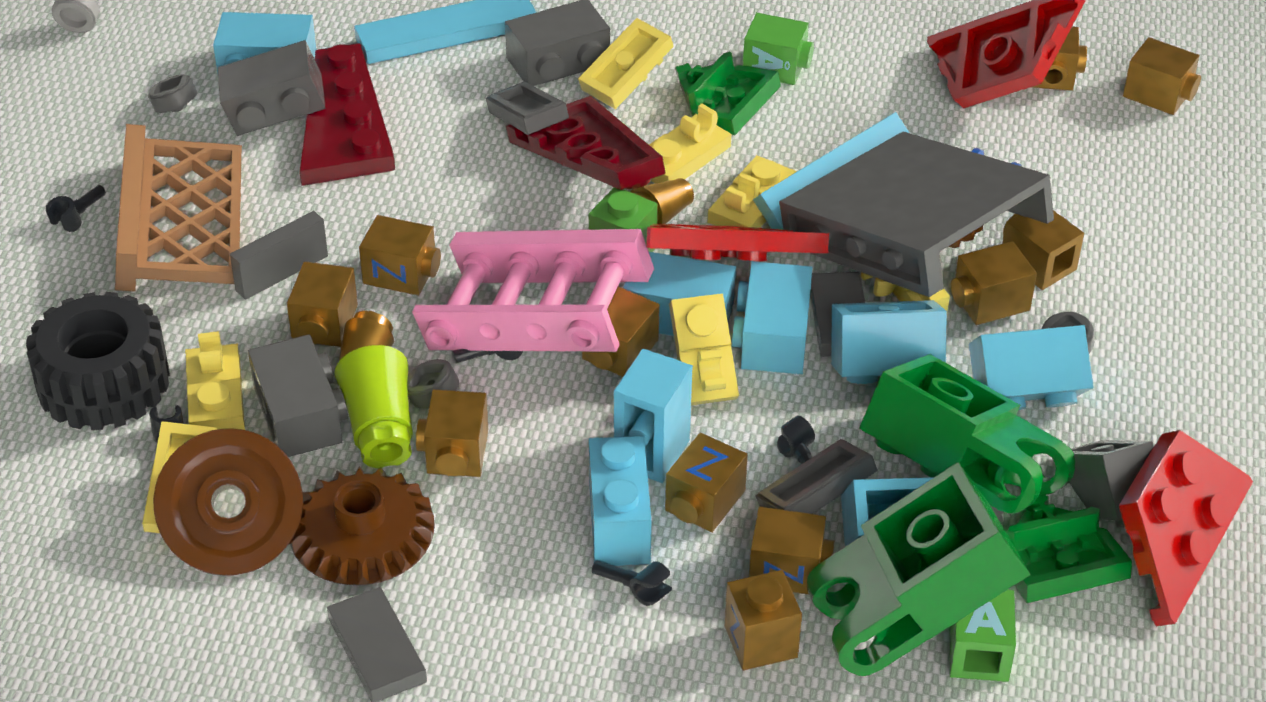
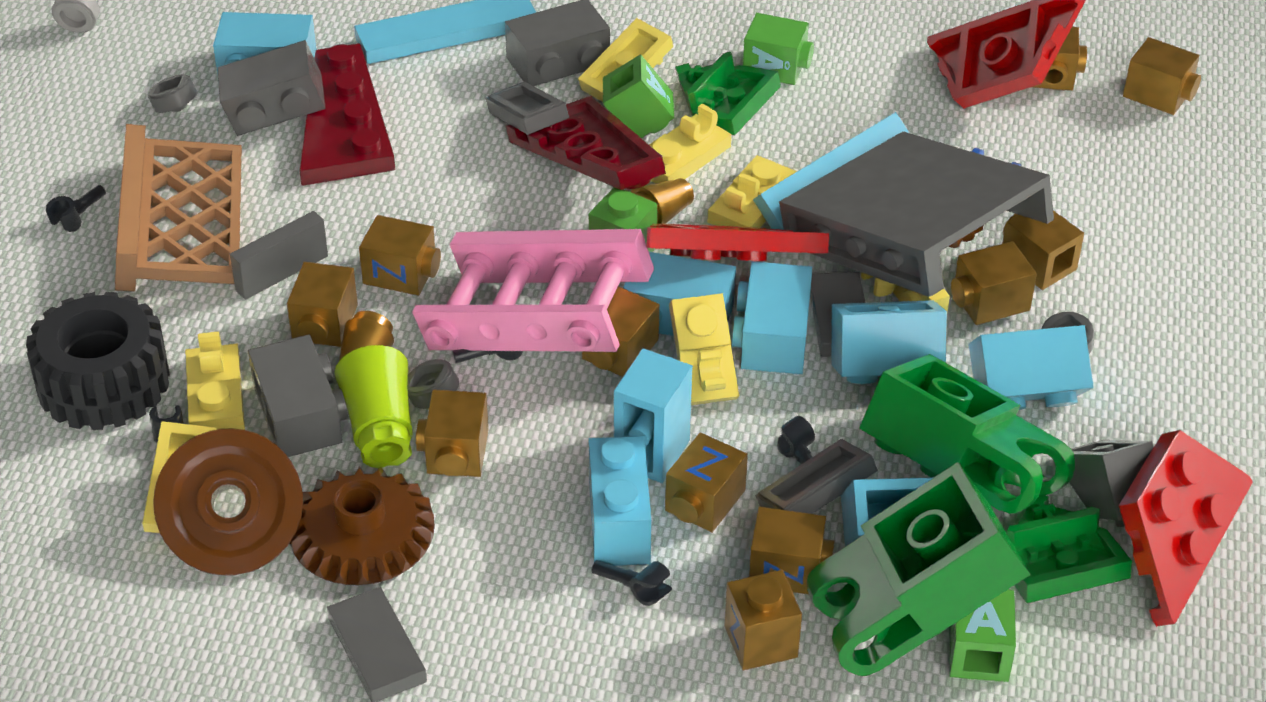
none -> bright green brick [603,54,674,138]

